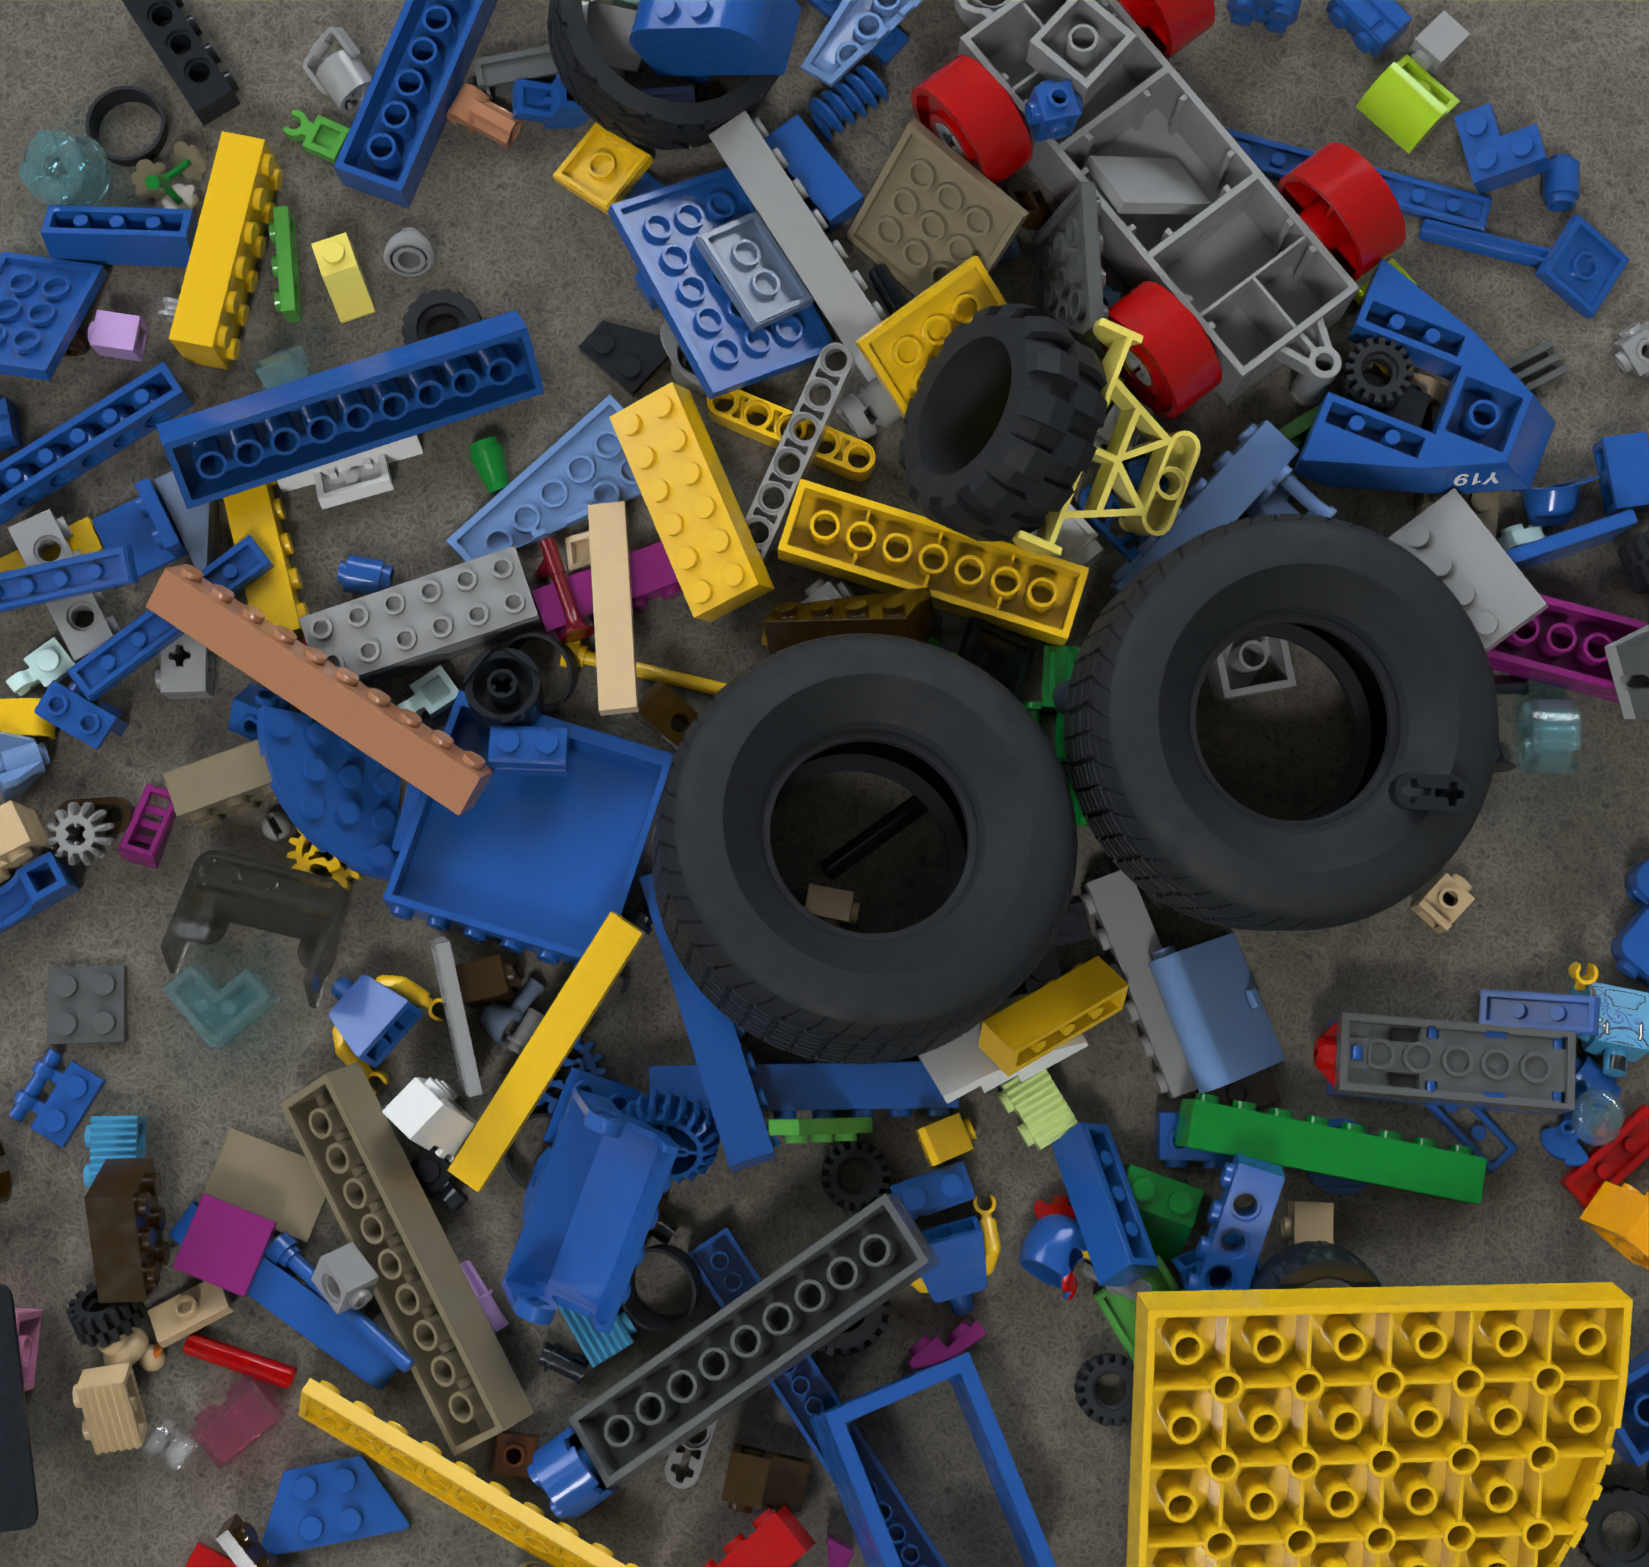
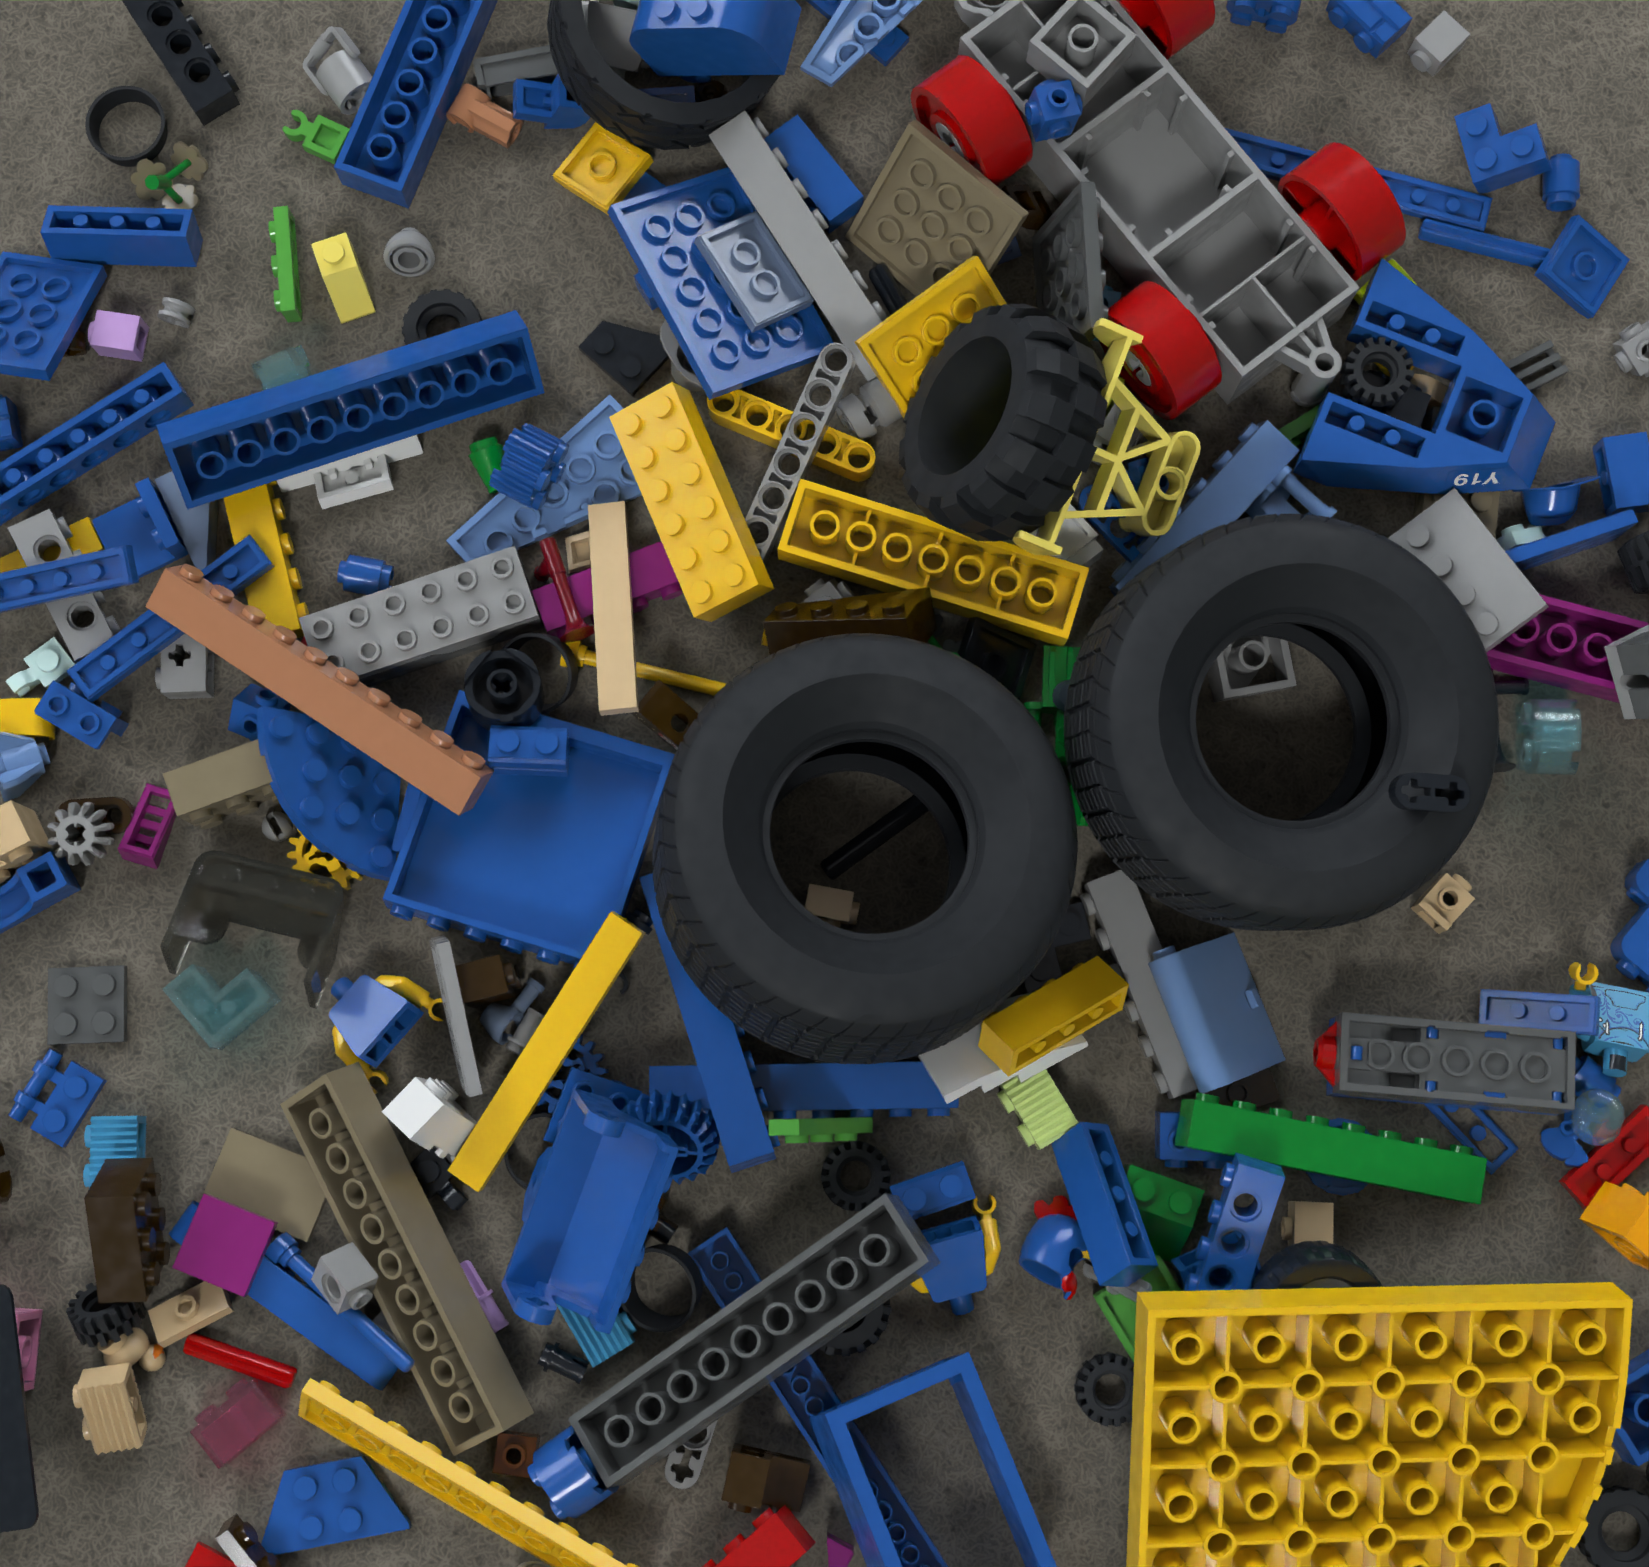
clear light blue brick [19,130,111,206] -> none
clear wheel [144,1417,201,1473] -> none
yellow brick [169,131,284,370] -> none
light aqua plate [397,665,459,719] -> none
blue piece [808,64,889,142] -> none
magenta slope [907,1320,986,1368] -> none
yellow slope [915,1113,977,1167] -> none
light grey tile [1084,156,1211,215] -> none
lime brick [1356,54,1460,154] -> none
none -> blue brick [489,423,569,511]

